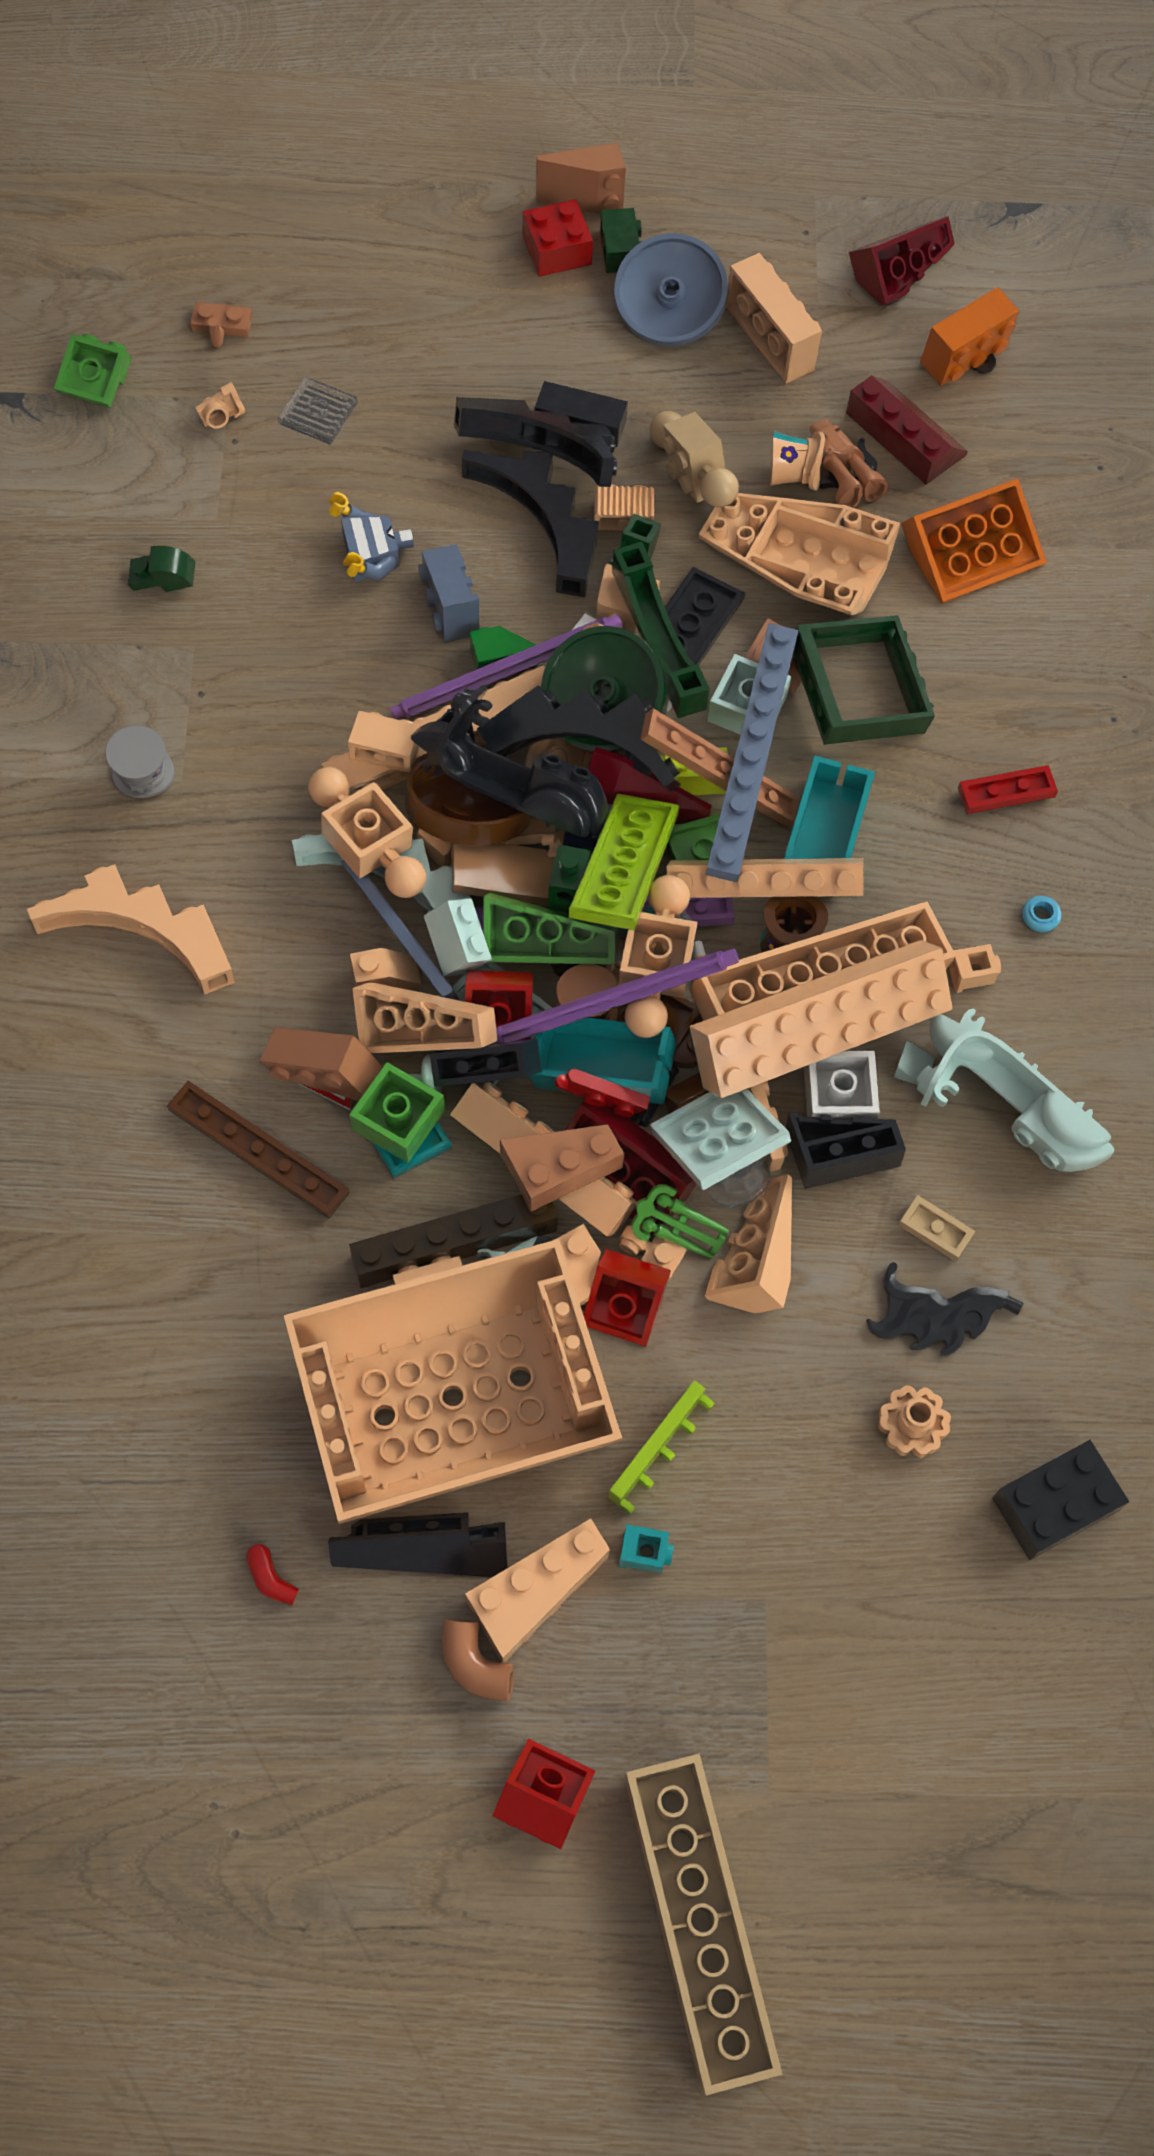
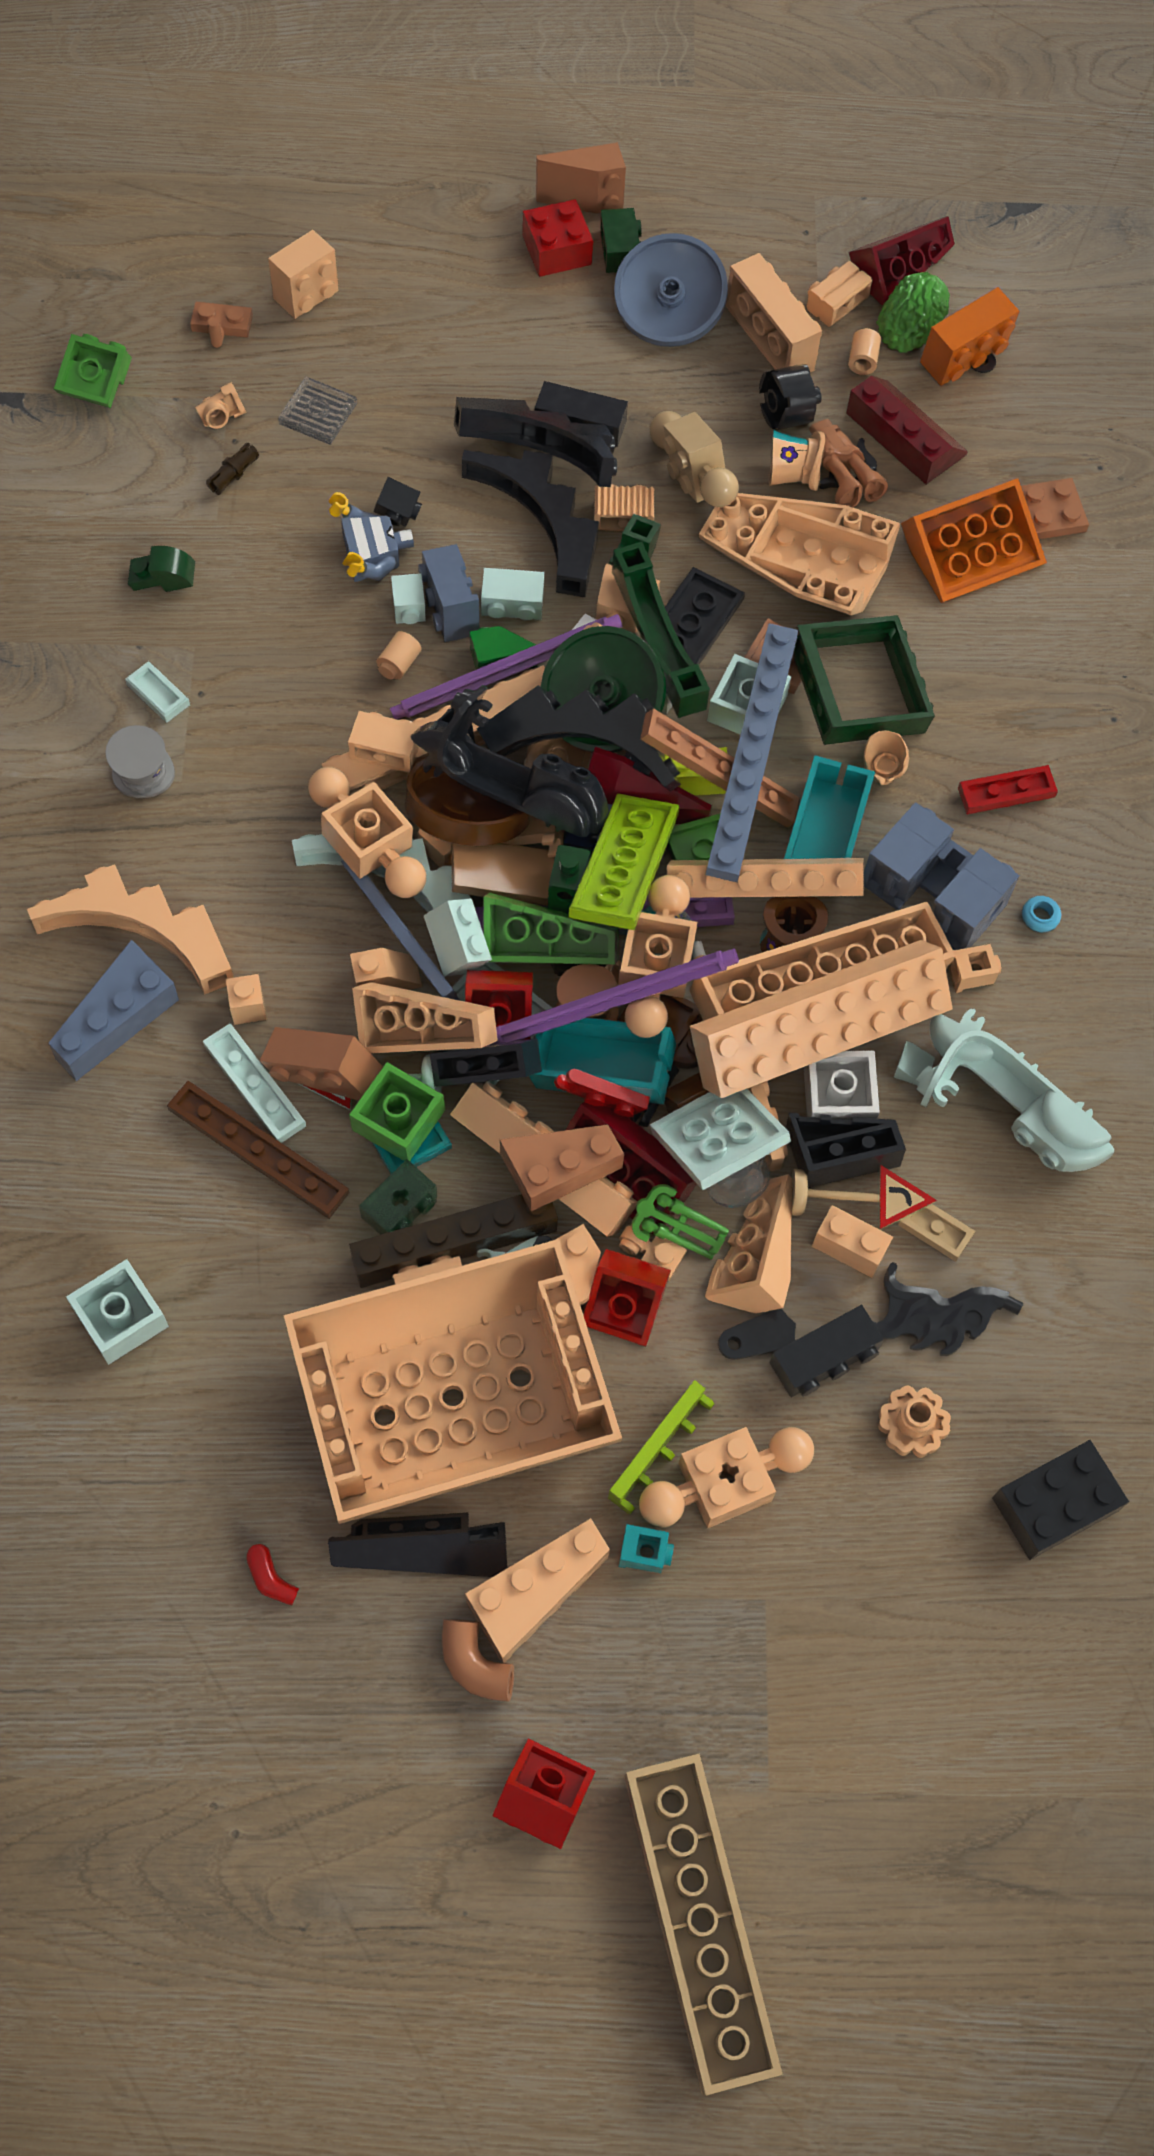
none -> sand blue wedge [48,940,179,1081]
none -> light aqua brick [66,1259,169,1365]
none -> light aqua tile [125,661,190,723]
none -> light aqua plate [203,1023,306,1143]
none -> dark brown pin [206,443,259,495]
none -> light nougat brick [226,974,267,1025]
none -> light nougat brick [268,230,339,319]
none -> clear green brick [359,1159,437,1235]
none -> black brick [373,477,422,527]
none -> light nougat brick [376,631,422,680]
none -> light aqua brick [391,573,426,624]
none -> light aqua brick [481,568,544,620]
none -> light nougat brick [639,1427,814,1529]
none -> black piece [718,1308,796,1360]
none -> black brick [759,364,822,430]
none -> black brick [769,1304,884,1397]
none -> tan piece [791,1165,937,1230]
none -> light nougat brick [807,261,872,327]
none -> light nougat brick [812,1205,893,1278]
none -> light nougat brick [848,328,881,375]
none -> light nougat hair [863,730,909,785]
none -> sand blue piece [864,802,1020,950]
none -> bright green hair [876,272,950,353]
none -> nougat plate [1021,478,1089,539]

